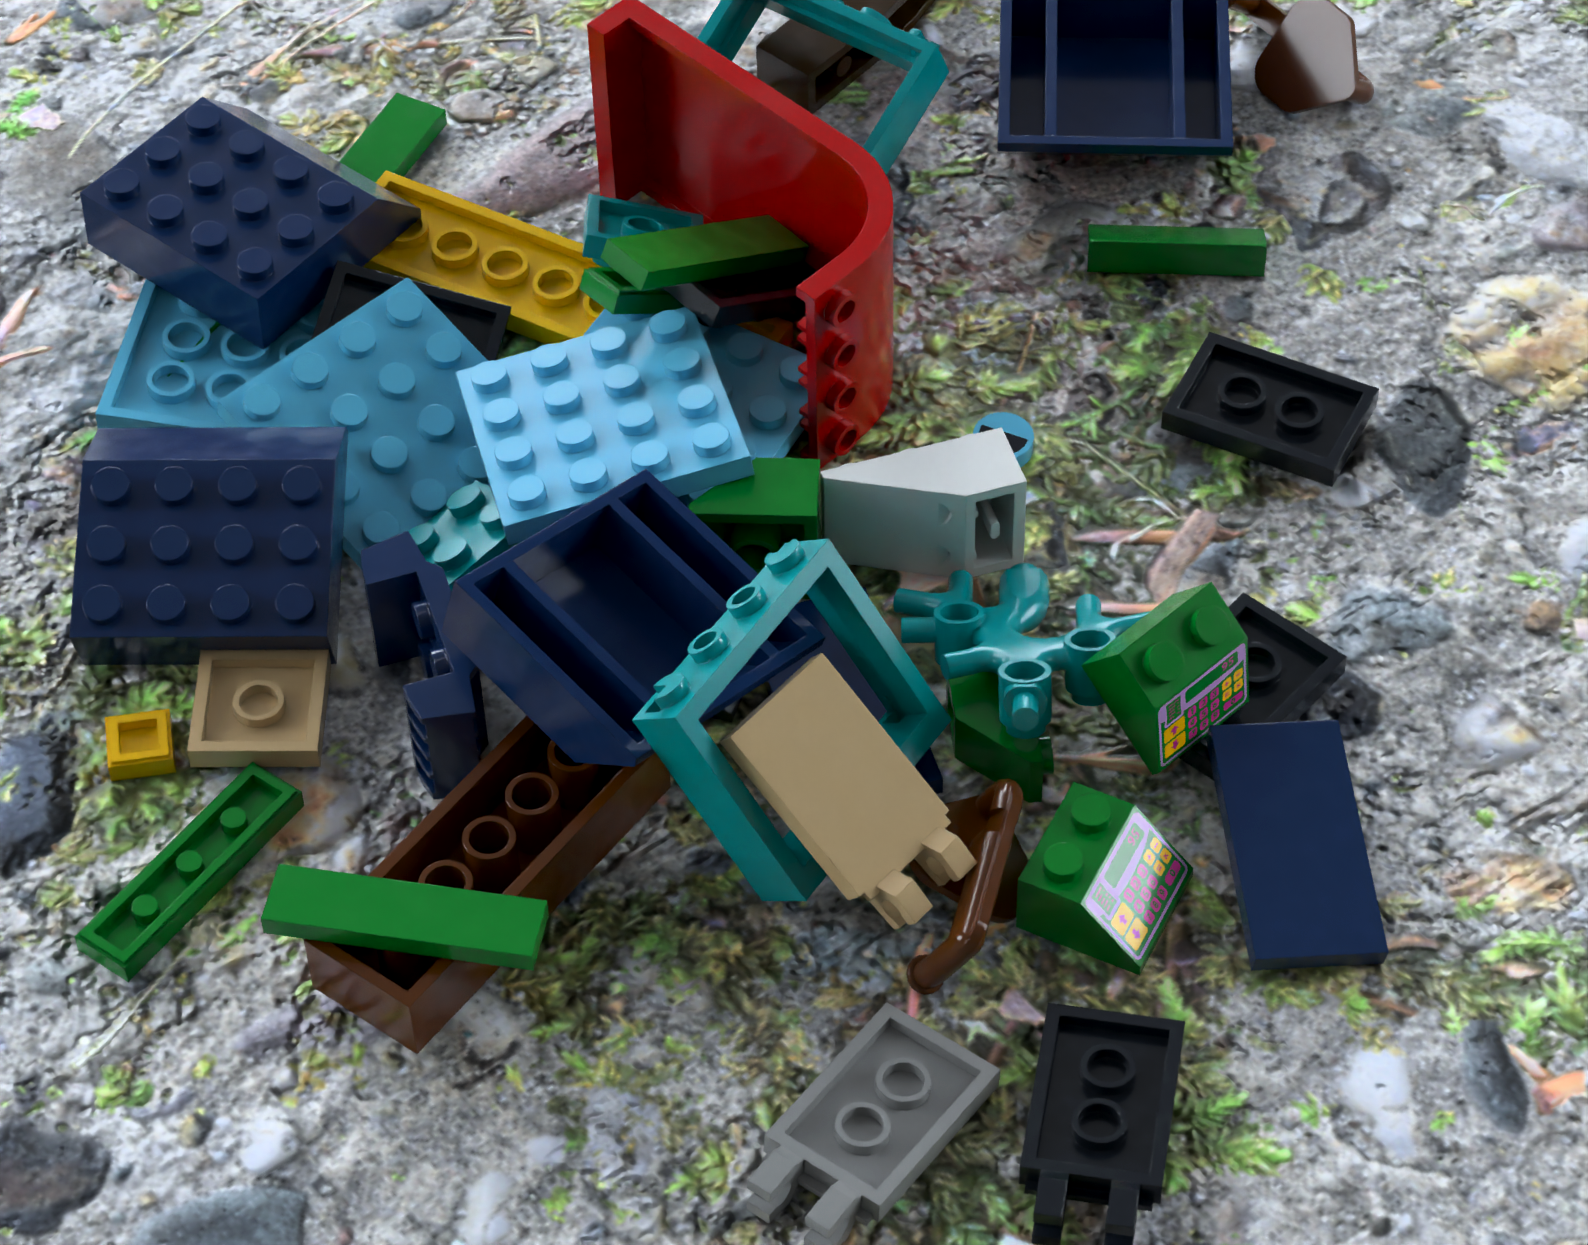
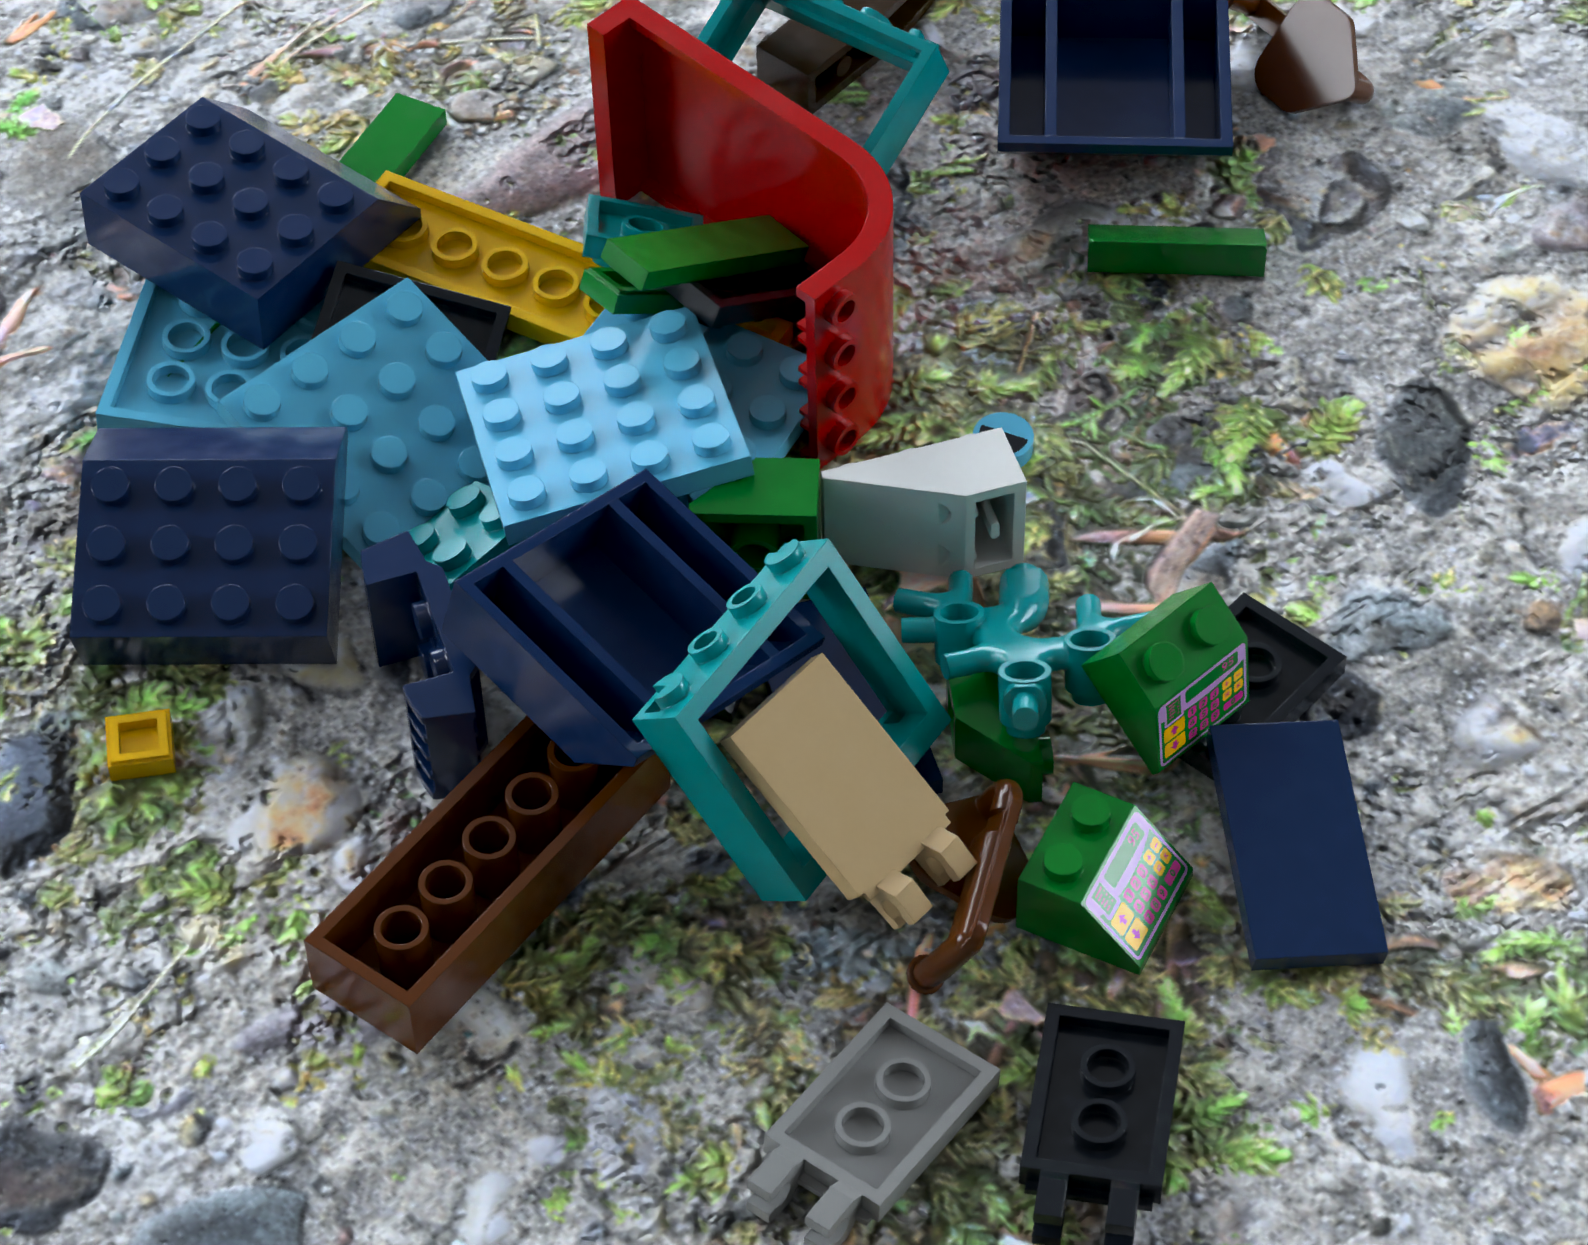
green tile [74,762,304,982] -> none
tan plate [187,650,331,767] -> none
green tile [261,864,549,971] -> none
black plate [1161,332,1379,487] -> none

